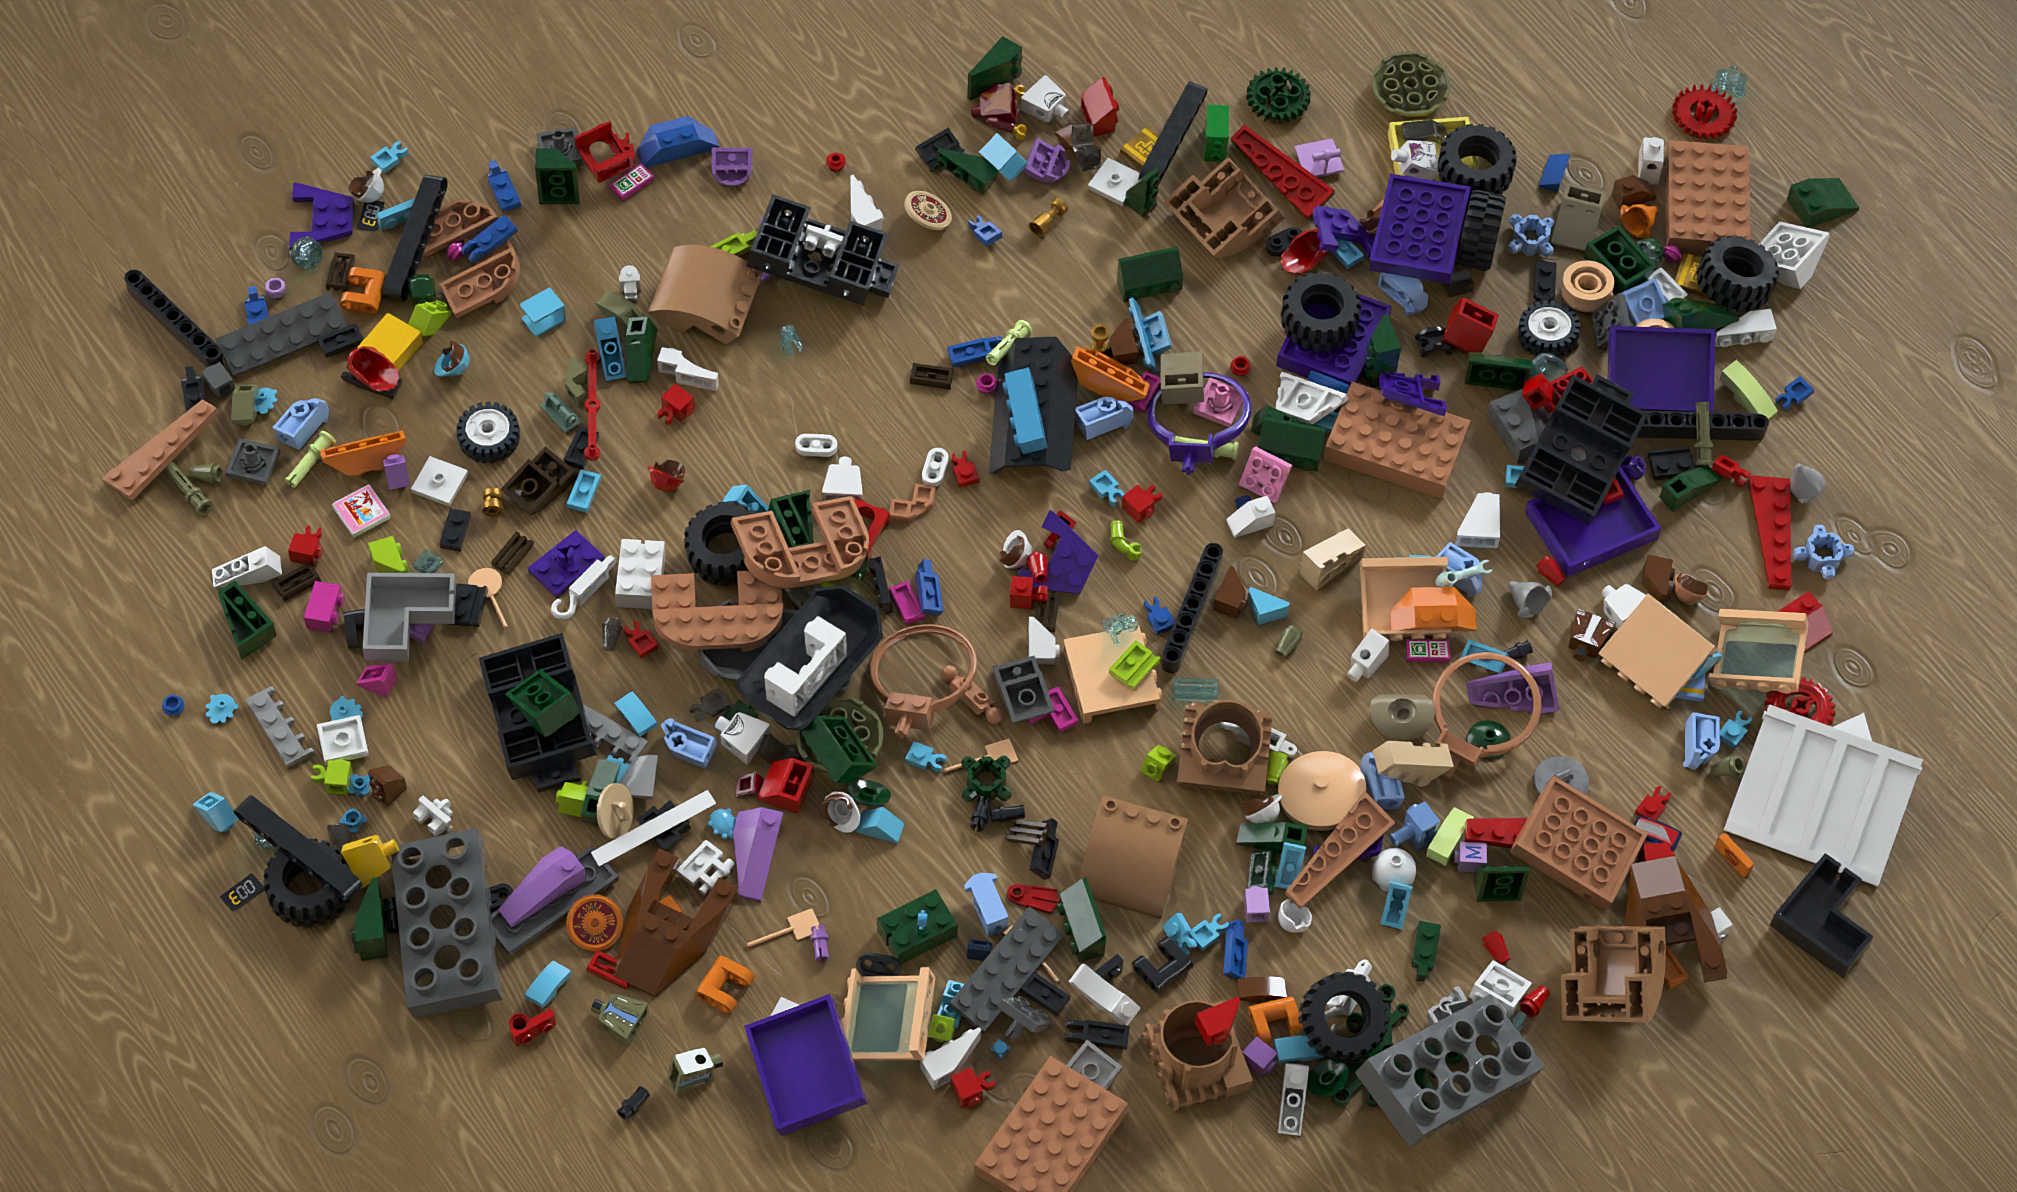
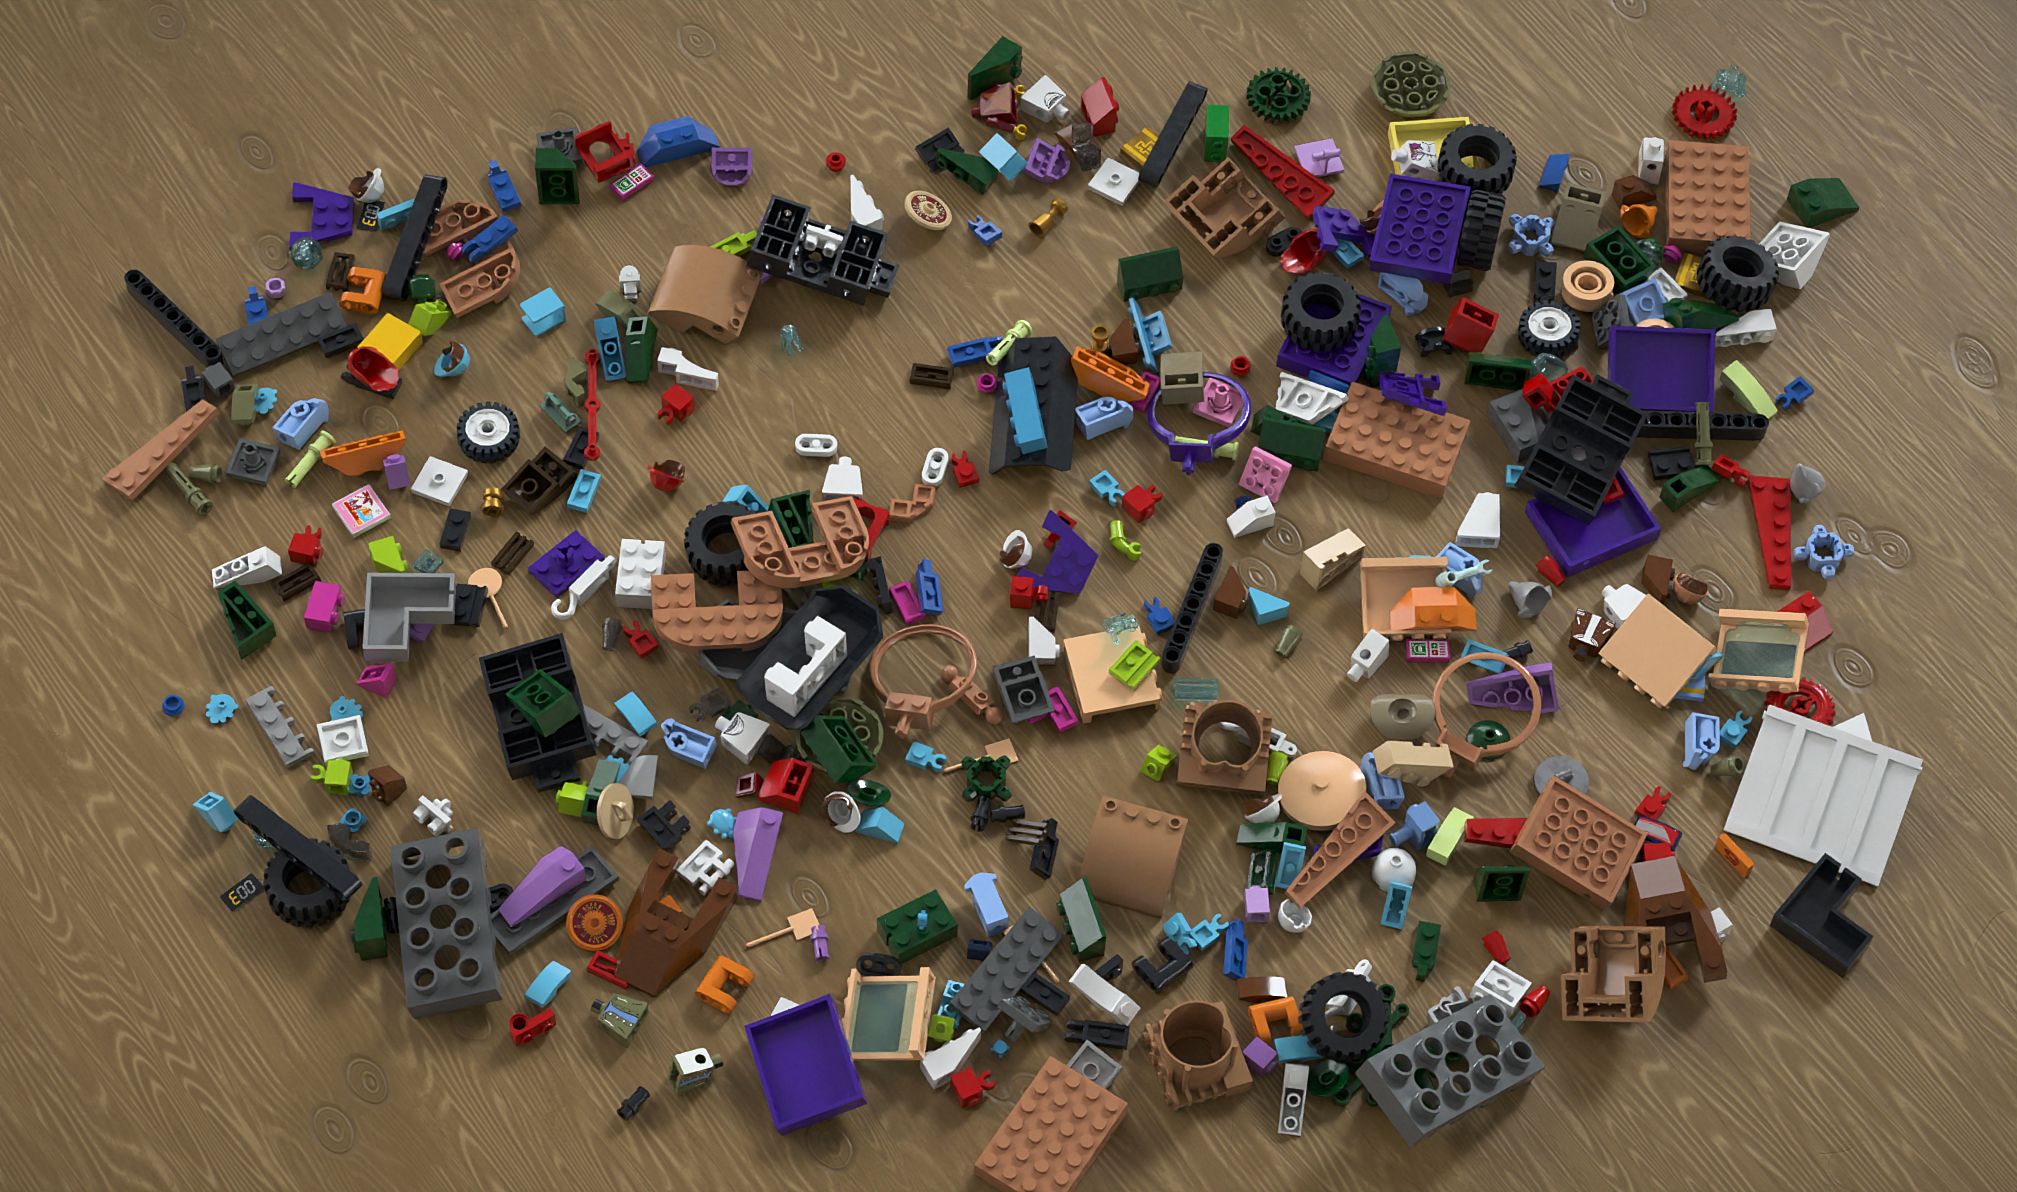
yellow torso [341,835,399,888] -> none
medium azure plate [370,141,408,174] -> none
white sticker [591,790,716,866] -> none
red piece [1007,884,1059,914] -> none
red cone [1027,552,1048,583] -> none
dark green slope [1125,167,1160,217] -> none
red slope [1195,996,1240,1046] -> none
clear smoke slope [1401,120,1448,145] -> none
lavender brick [1454,842,1487,873] -> none
dark purple gear [1620,454,1646,480] -> none

